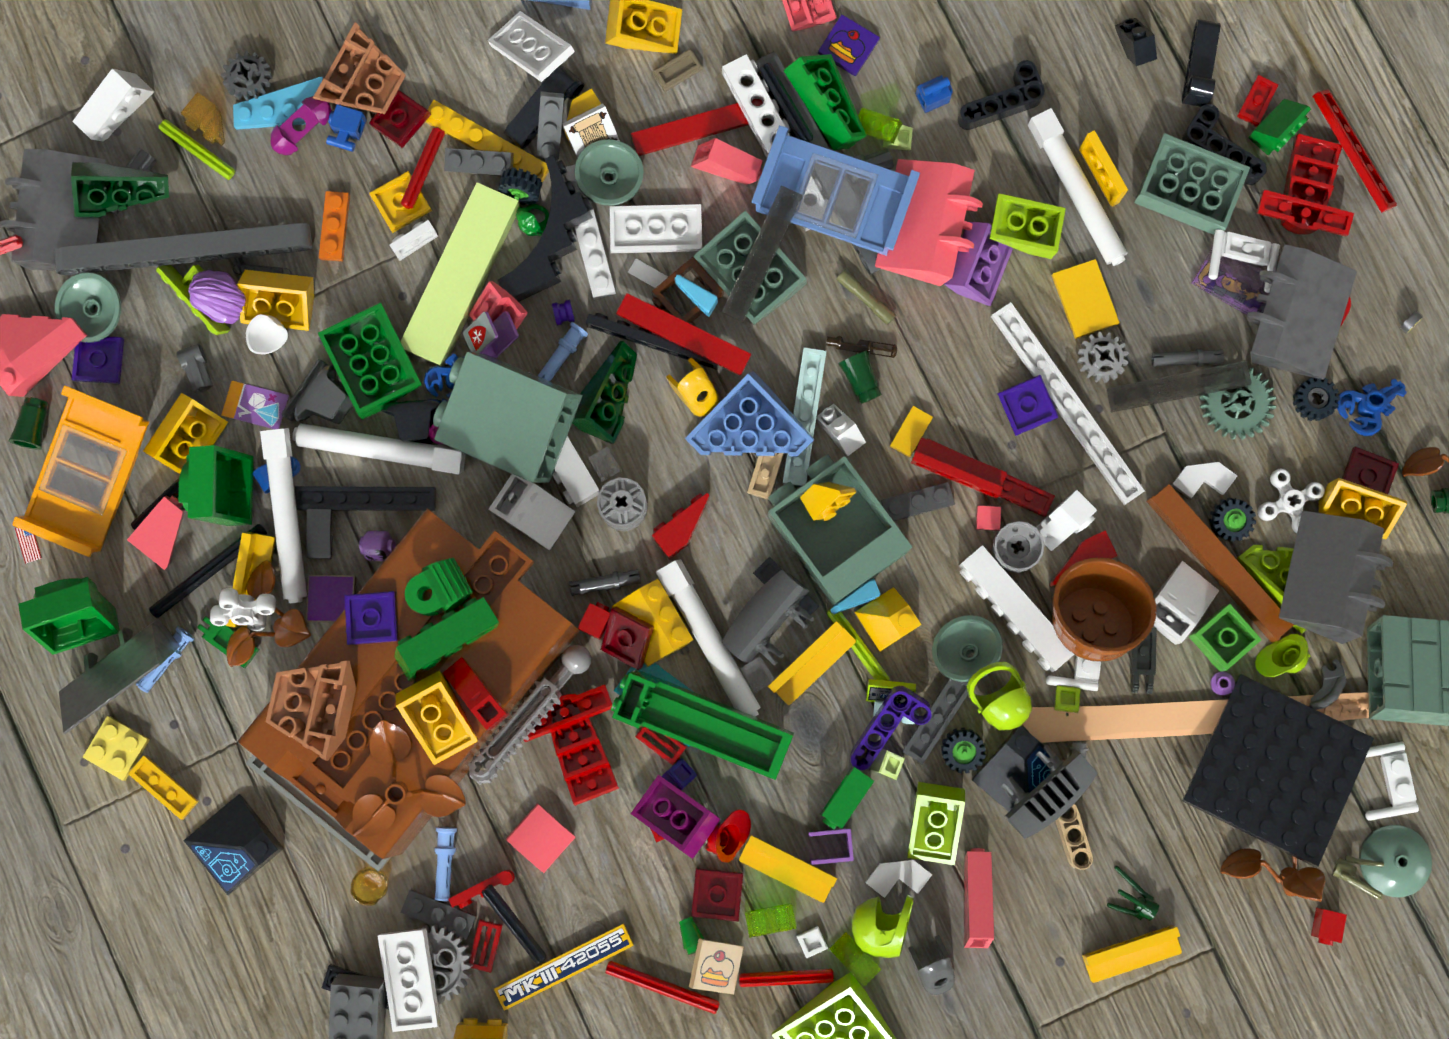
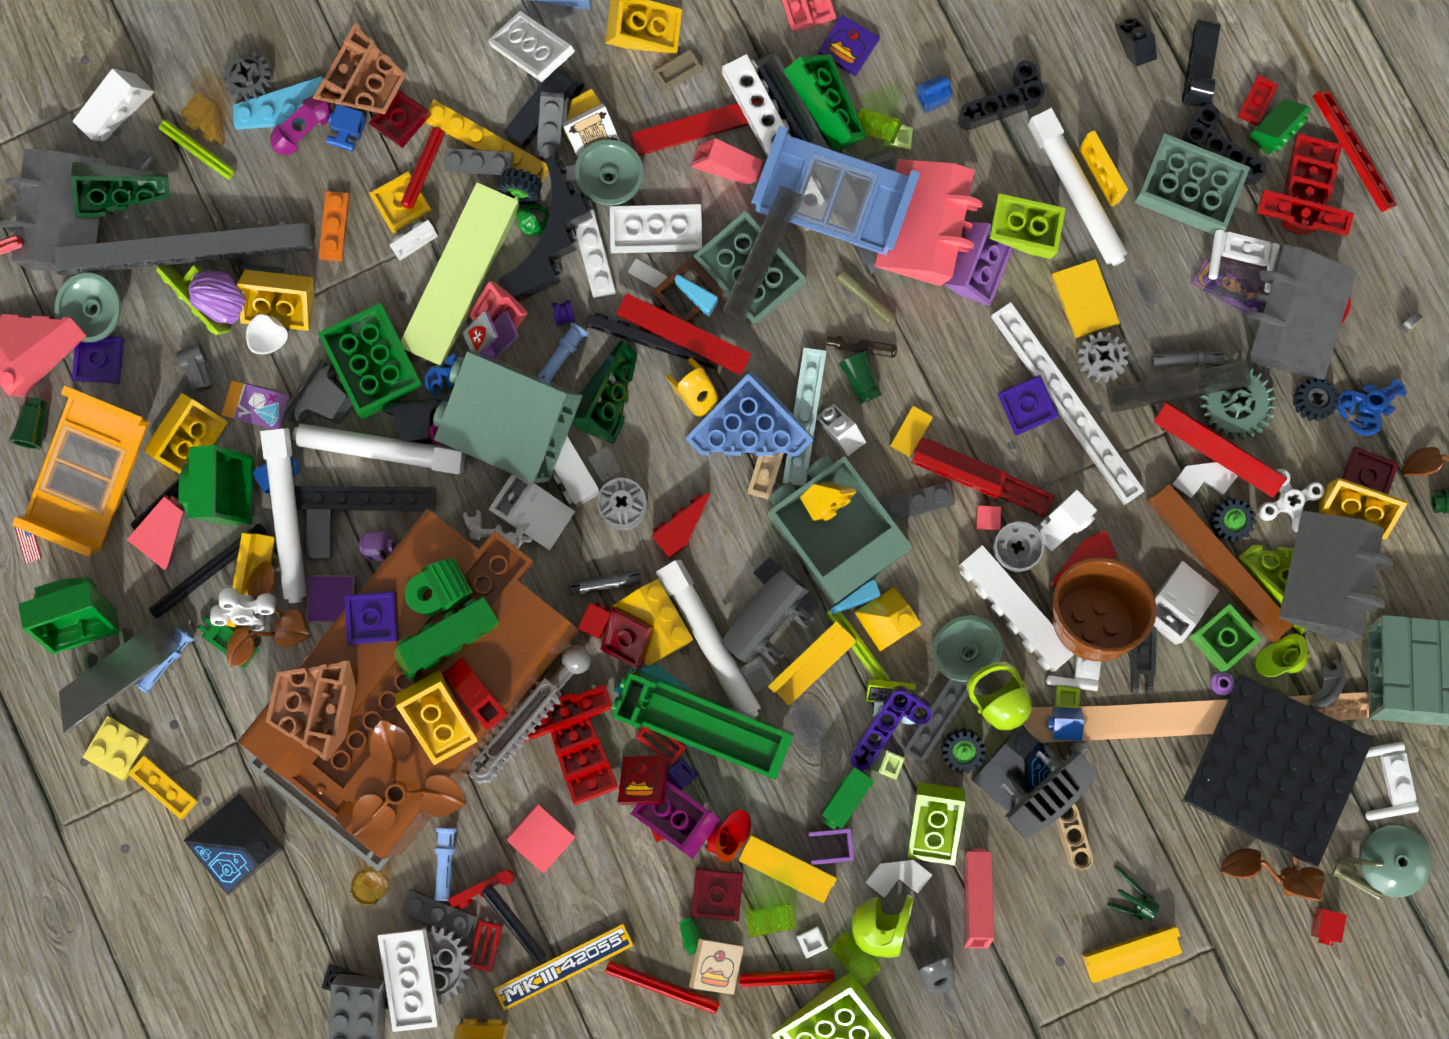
none -> white piece [463,510,532,549]
none -> dark red tile [617,755,669,805]
none -> blue brick [1047,707,1084,741]
none -> red tile [1154,402,1287,498]

